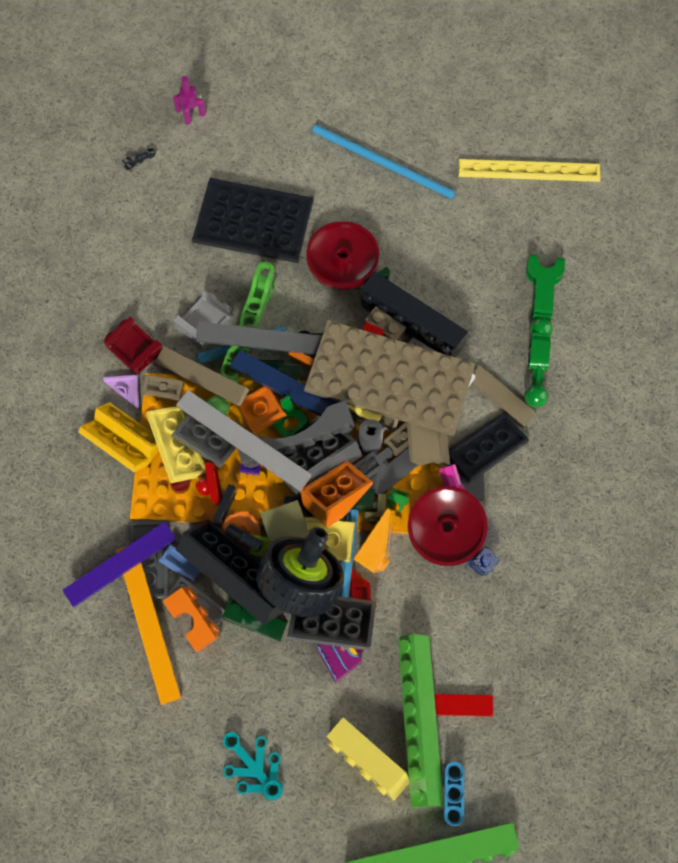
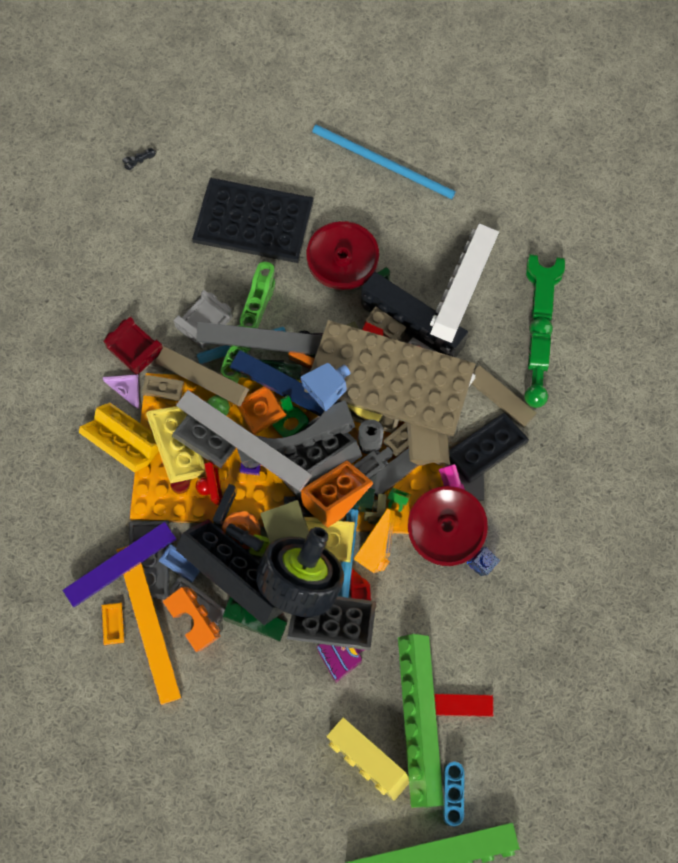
magenta plant [173,76,206,125] -> none
teal plant [223,732,283,801] -> none
light yellow tile [459,159,600,182] -> none
none -> light orange tile [102,603,124,645]
none -> medium blue torso [301,363,351,412]
none -> white brick [430,224,499,343]

